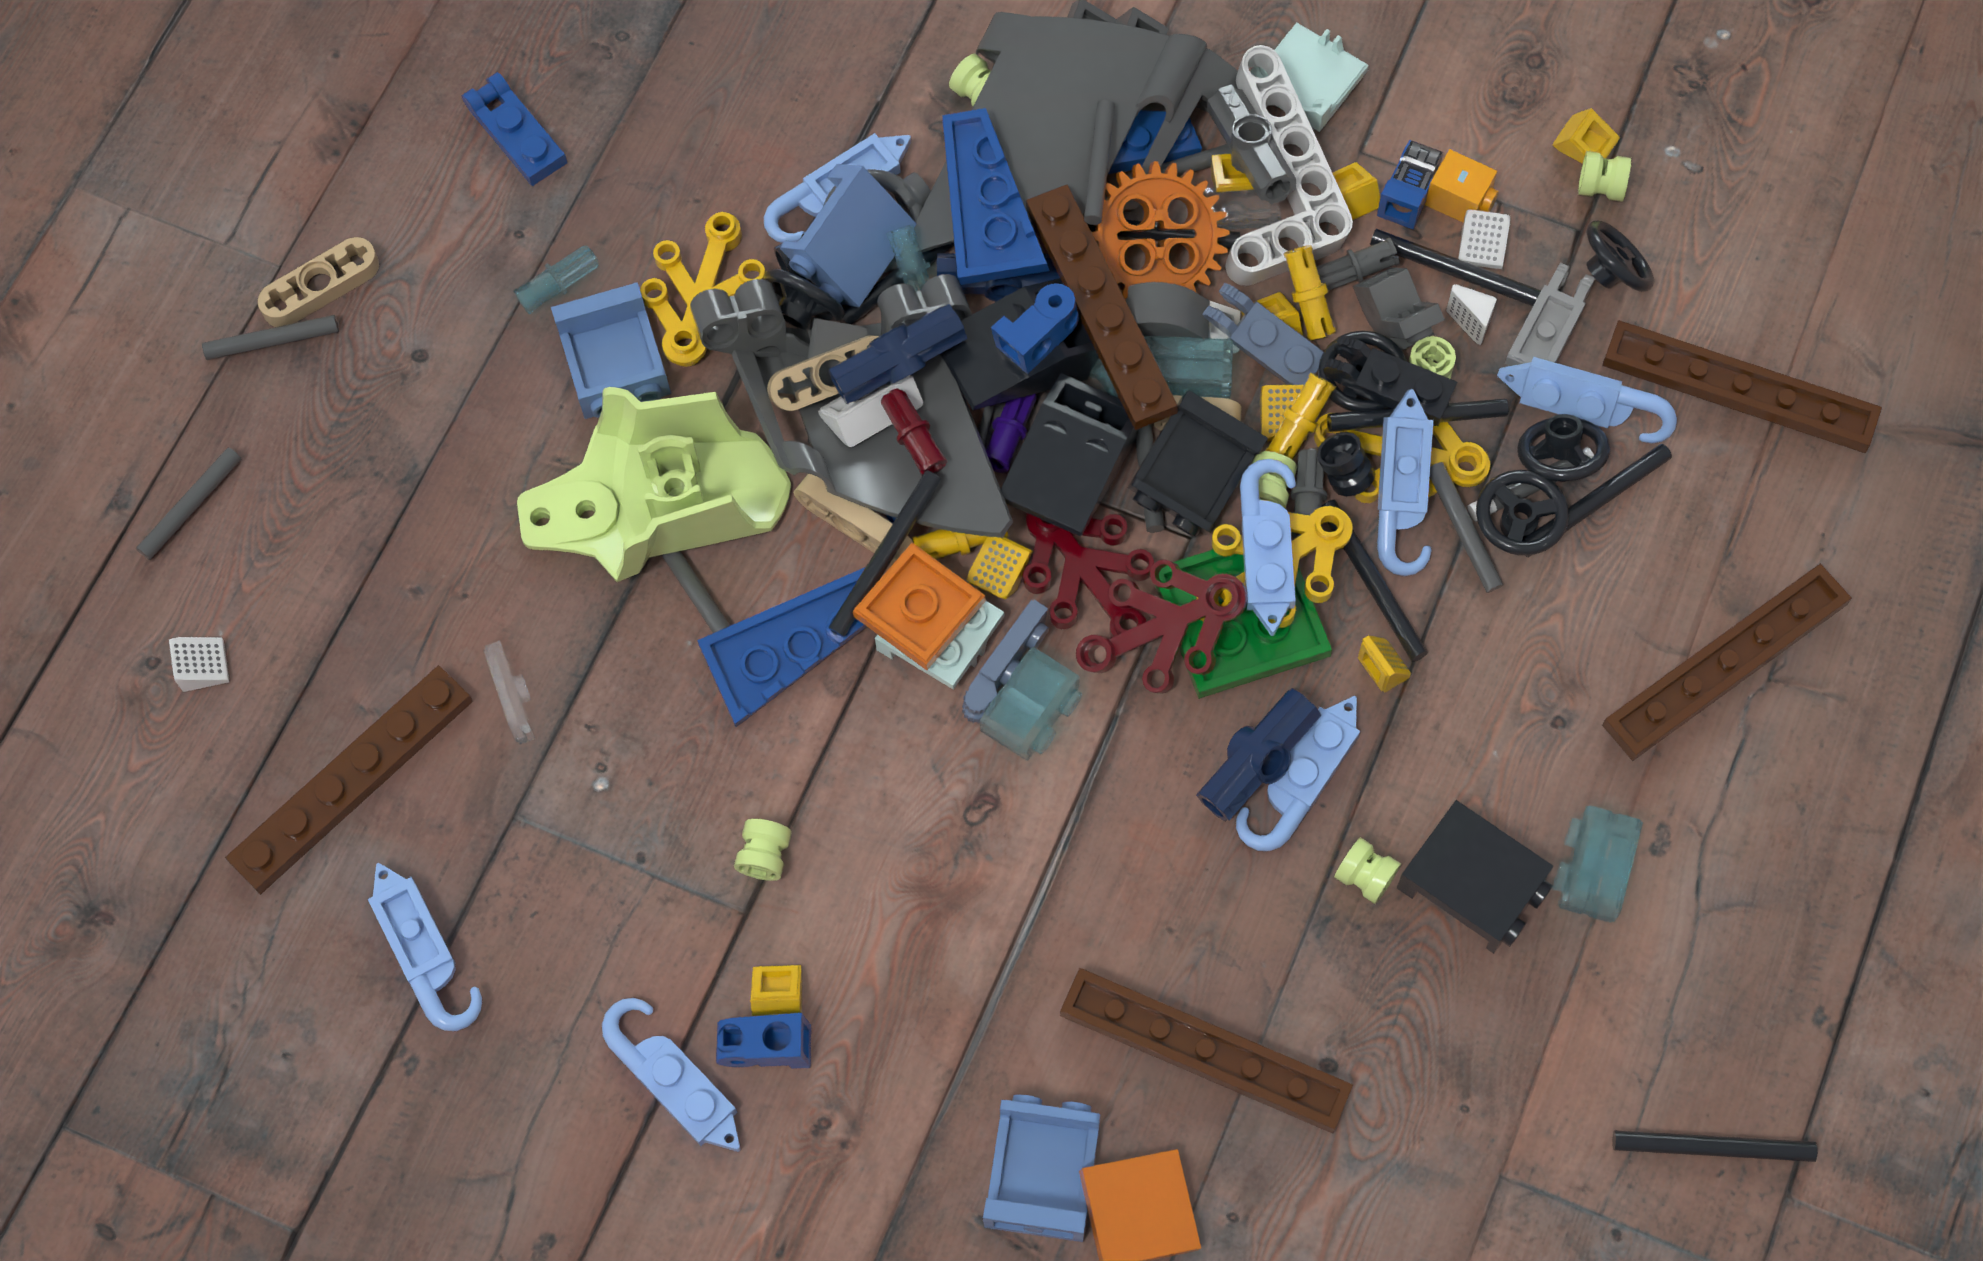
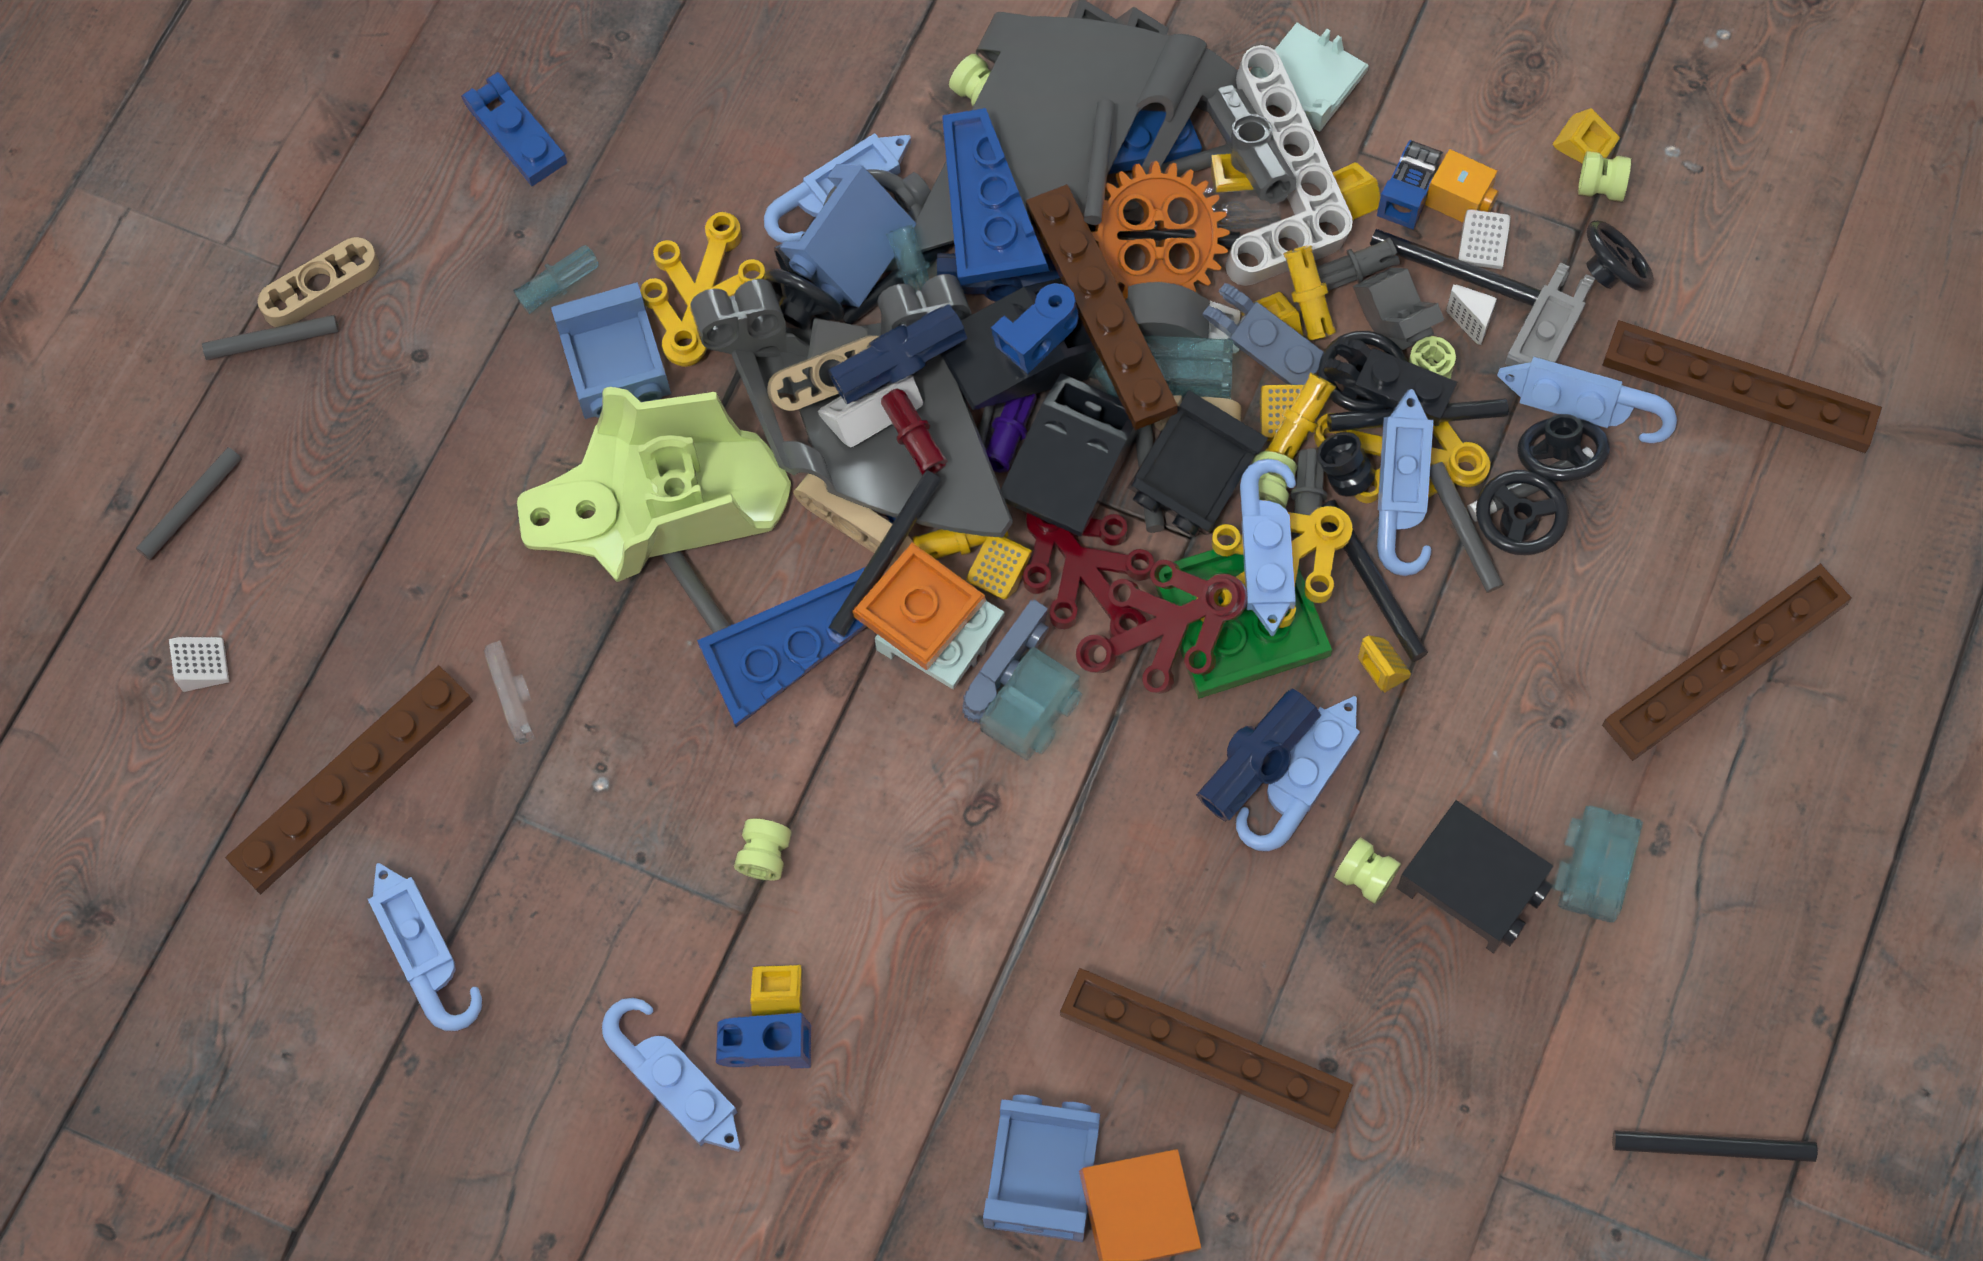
black bar [1522,443,1672,558] -> none

